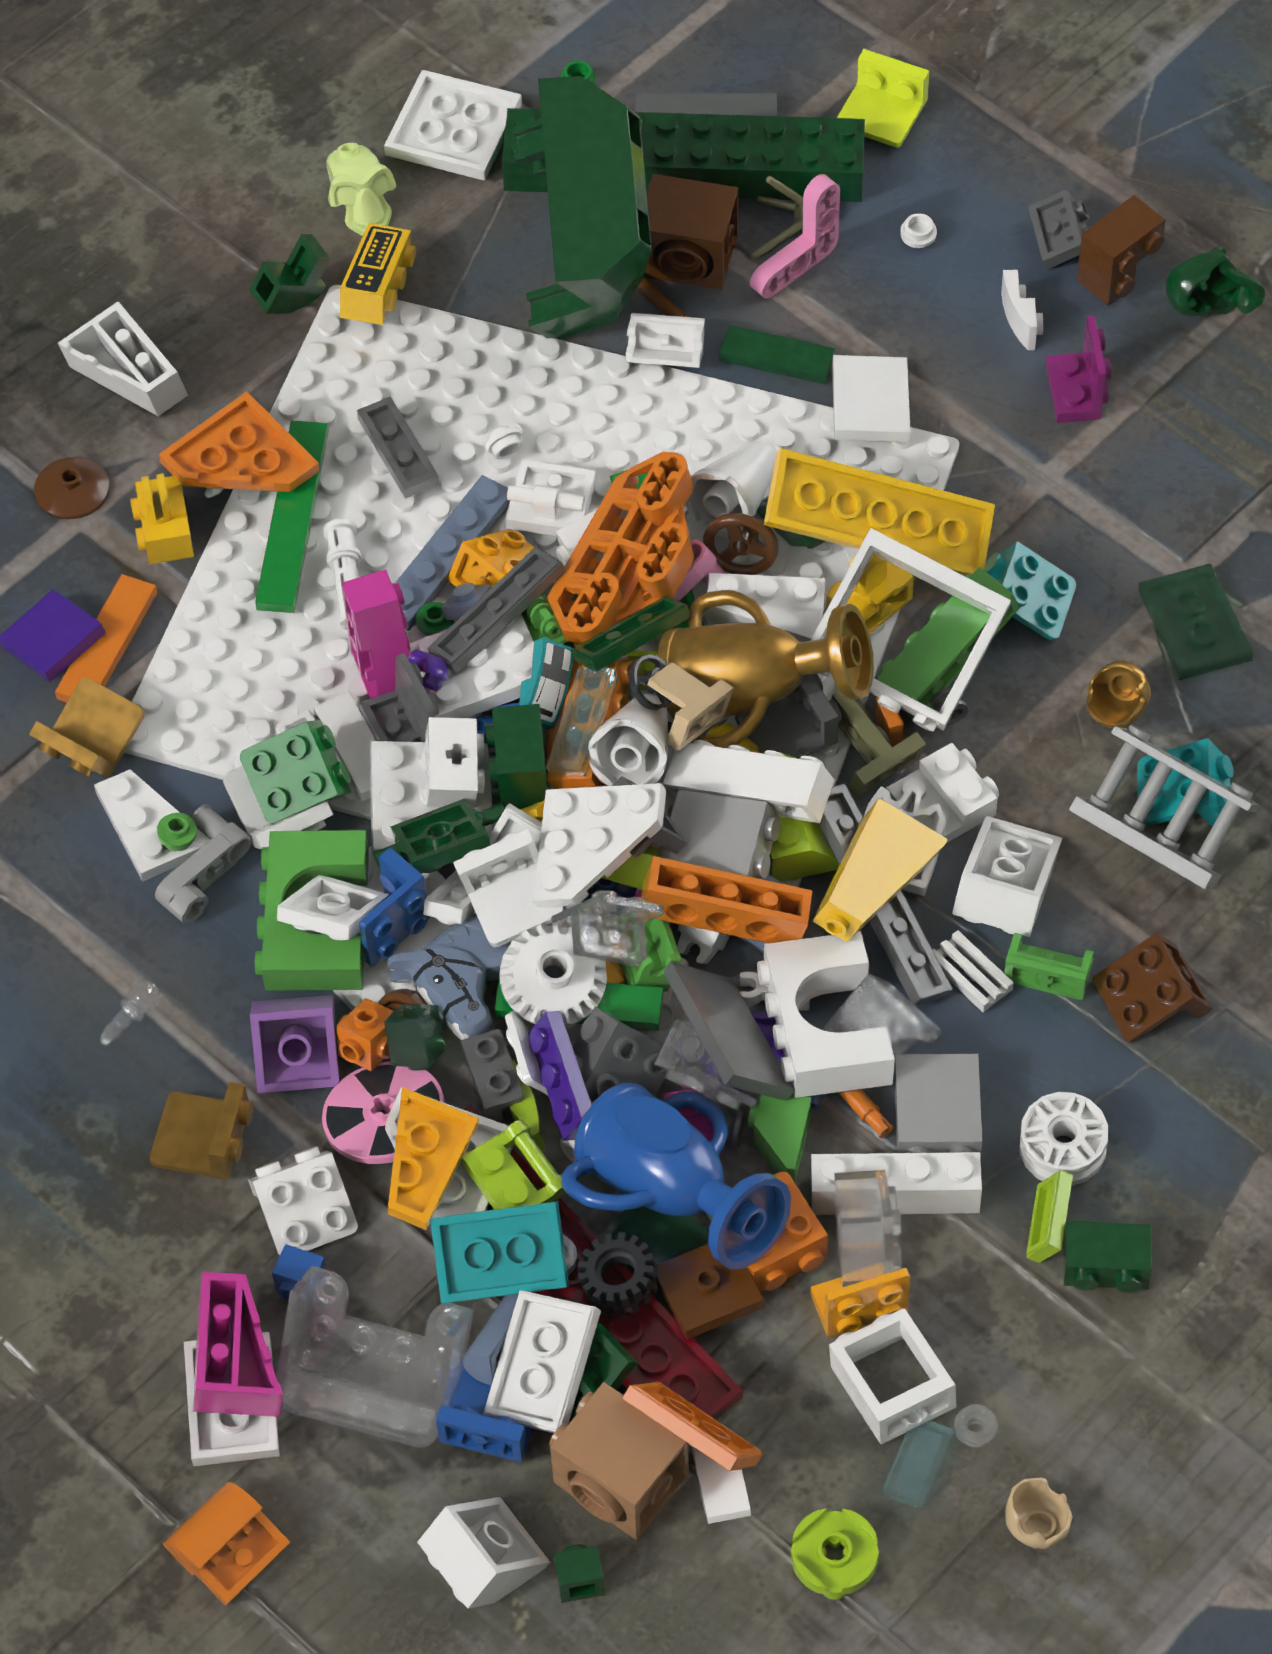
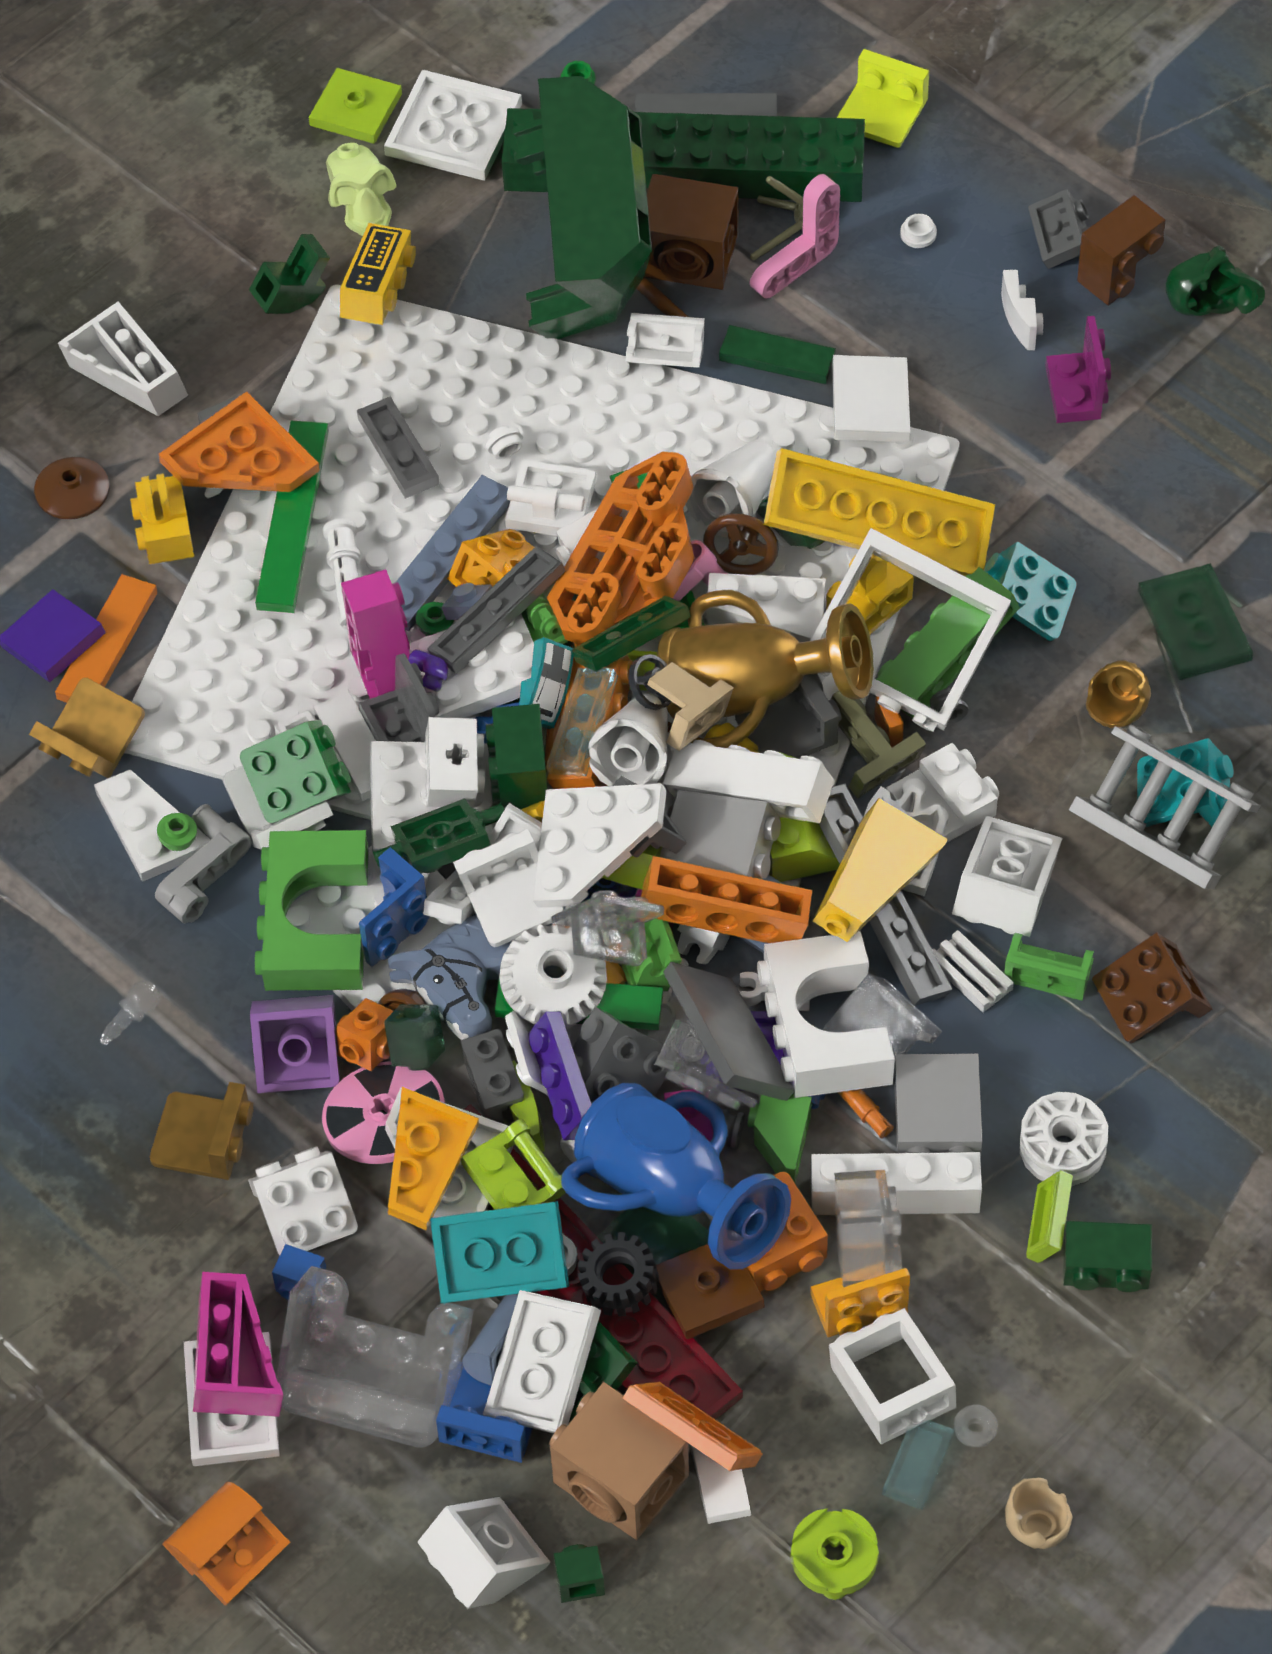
white plate [277,875,389,941] -> none
none -> lime plate [309,68,402,144]

